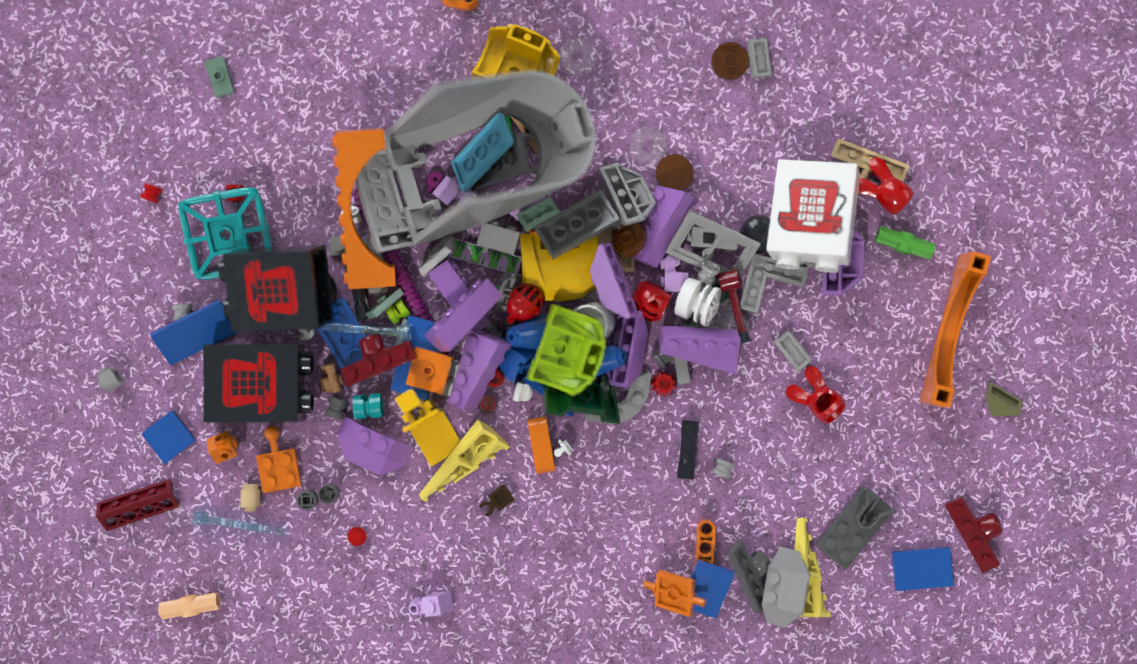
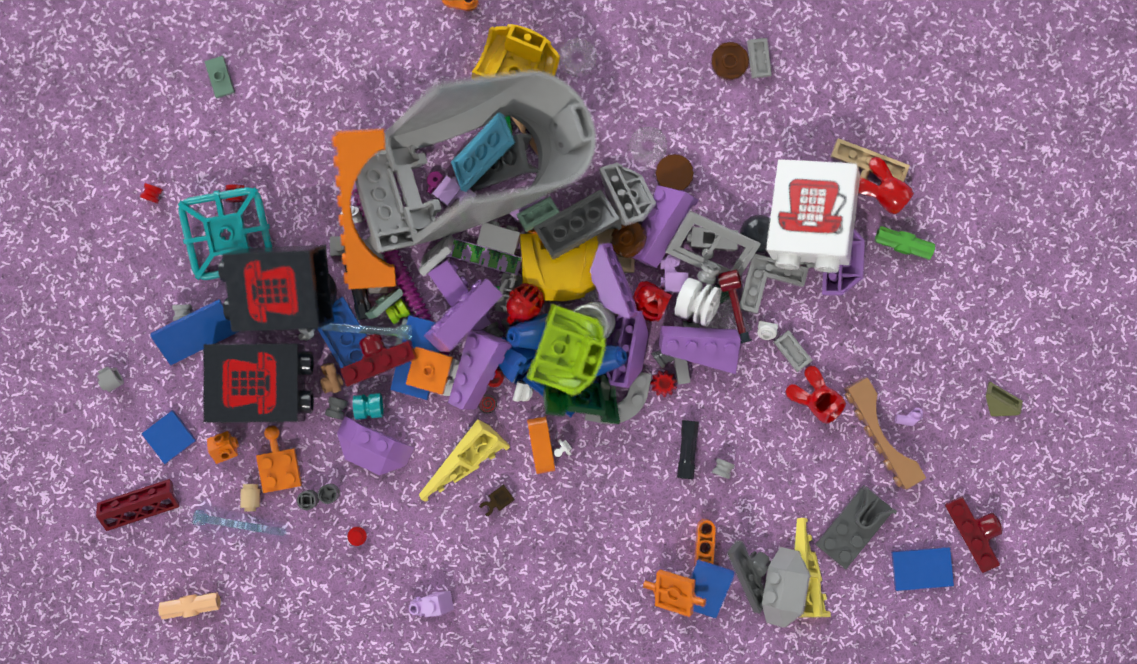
yellow piece [395,389,460,466] -> none
orange arch [919,251,991,408] -> none
none -> white plate [757,321,778,340]
none -> medium nougat arch [844,377,926,490]
none -> lavender arm [895,408,923,426]

